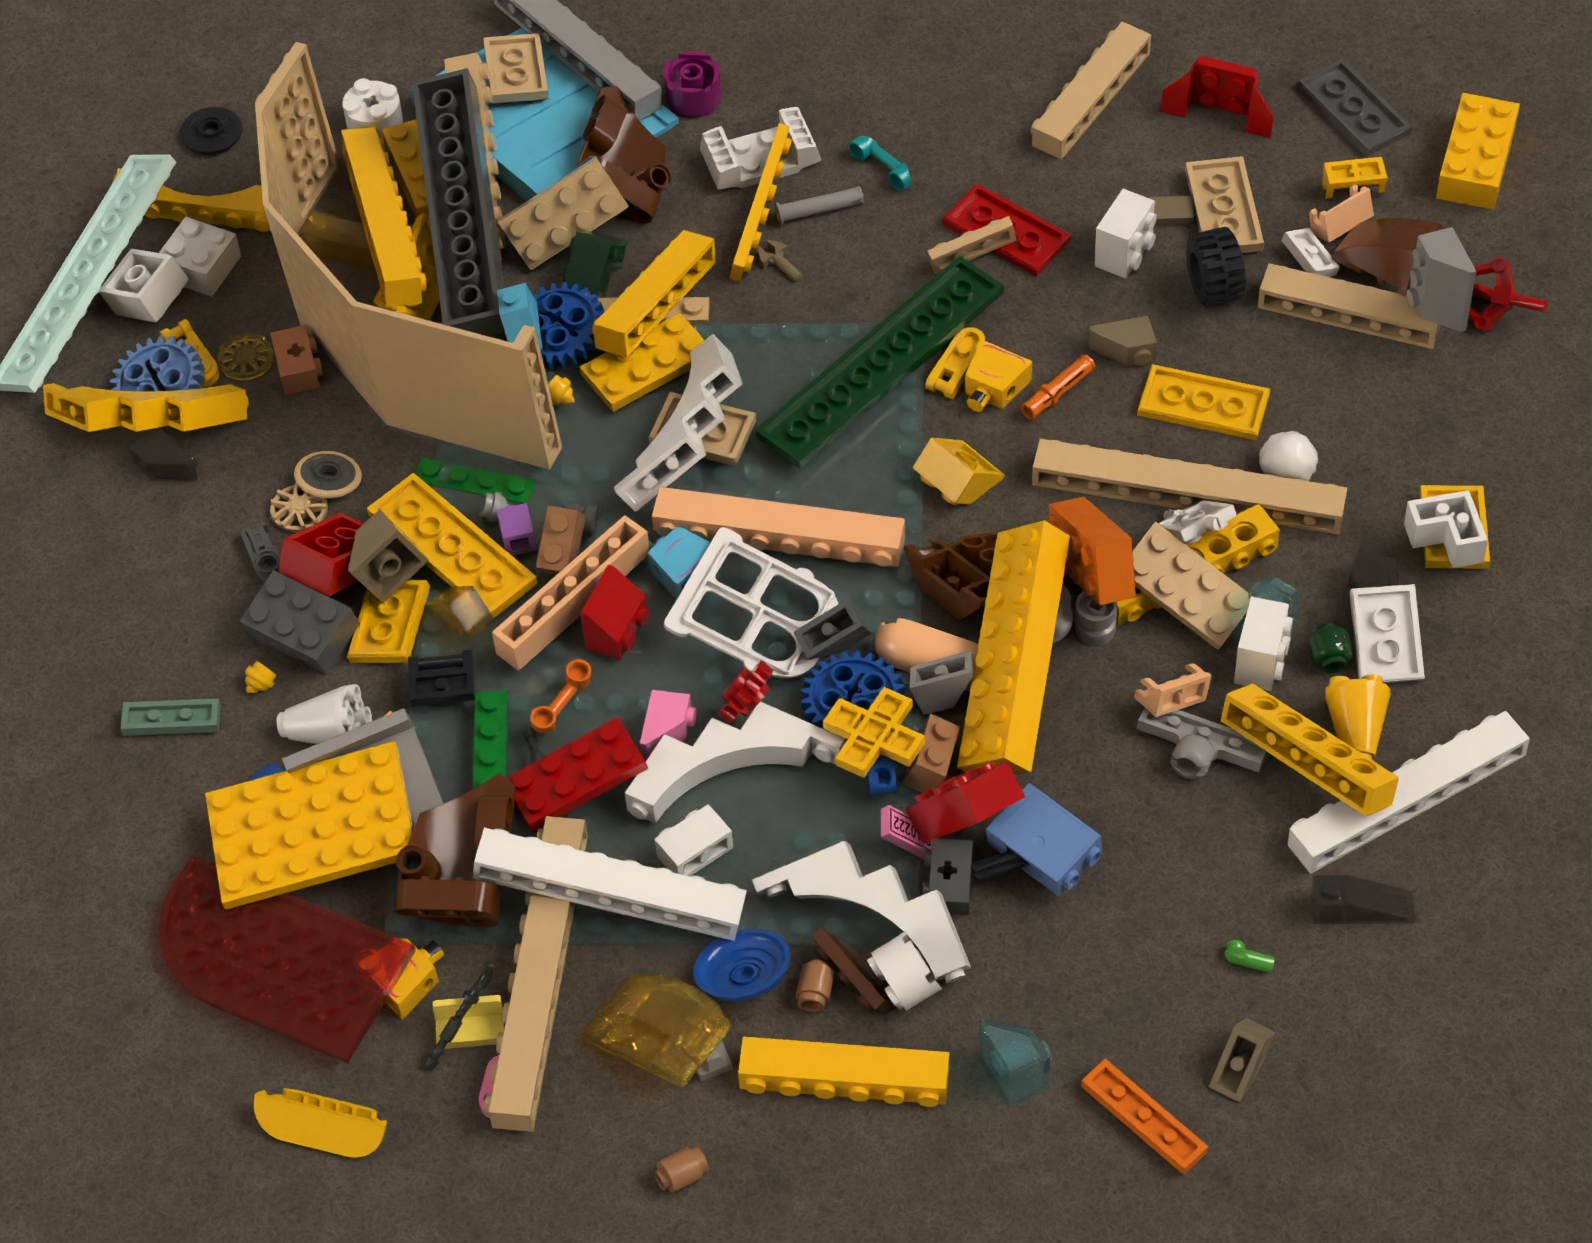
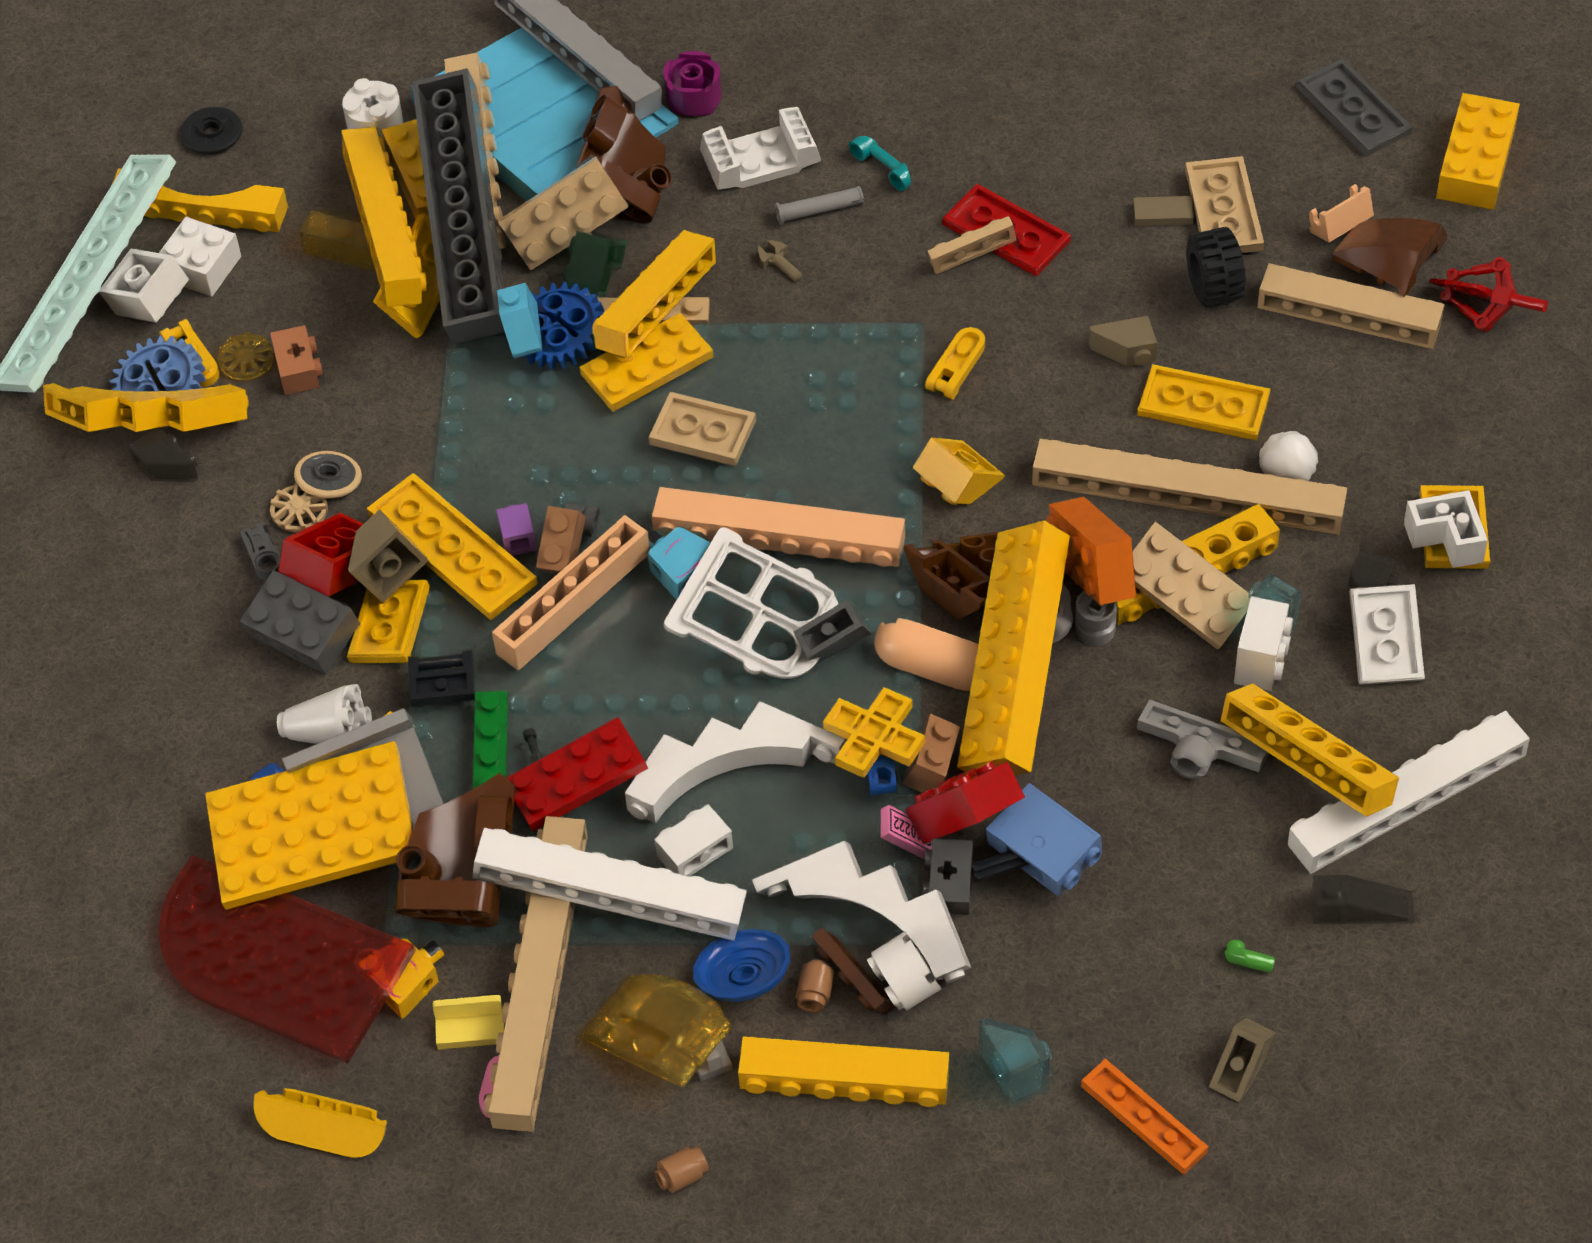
sand green plate [120,698,221,736] -> none
yellow plate [245,660,277,694] -> none
tan panel [255,42,562,470] -> none
green plate [414,457,537,506] -> none
pearl dark grey piece [423,961,495,1069] -> none
clear yellow slope [426,586,493,637] -> none
light grey plate [479,491,510,522] -> none
tan plate [483,33,548,104] -> none
orange bar [530,659,592,734] -> none
yellow plate [548,375,574,405] -> none
red slope [580,564,649,661] -> none
white arch [614,334,742,512] -> none
bright pink slope [640,690,696,762] -> none
red gear [717,661,774,724] -> none
yellow plate [729,123,792,282] -> none
dark green plate [755,256,1004,469] -> none
blue gear [801,650,905,741] -> none
light grey slope [910,651,973,715] -> none
yellow torso [965,340,1032,412] -> none
orange pin [1020,354,1095,420] -> none
tan brick [1030,22,1151,160] -> none
white brick [1094,189,1157,279] -> none
light nougat hinge [1134,663,1212,717] -> none
white plate [1158,500,1237,544] -> none
red piece [1160,56,1274,138] -> none
white plate [1281,228,1340,277] -> none
dark green head [1308,623,1353,673] -> none
yellow hinge [1322,157,1388,199] -> none
yellow cone [1325,674,1391,760] -> none
light grey slope [1407,227,1476,332] -> none

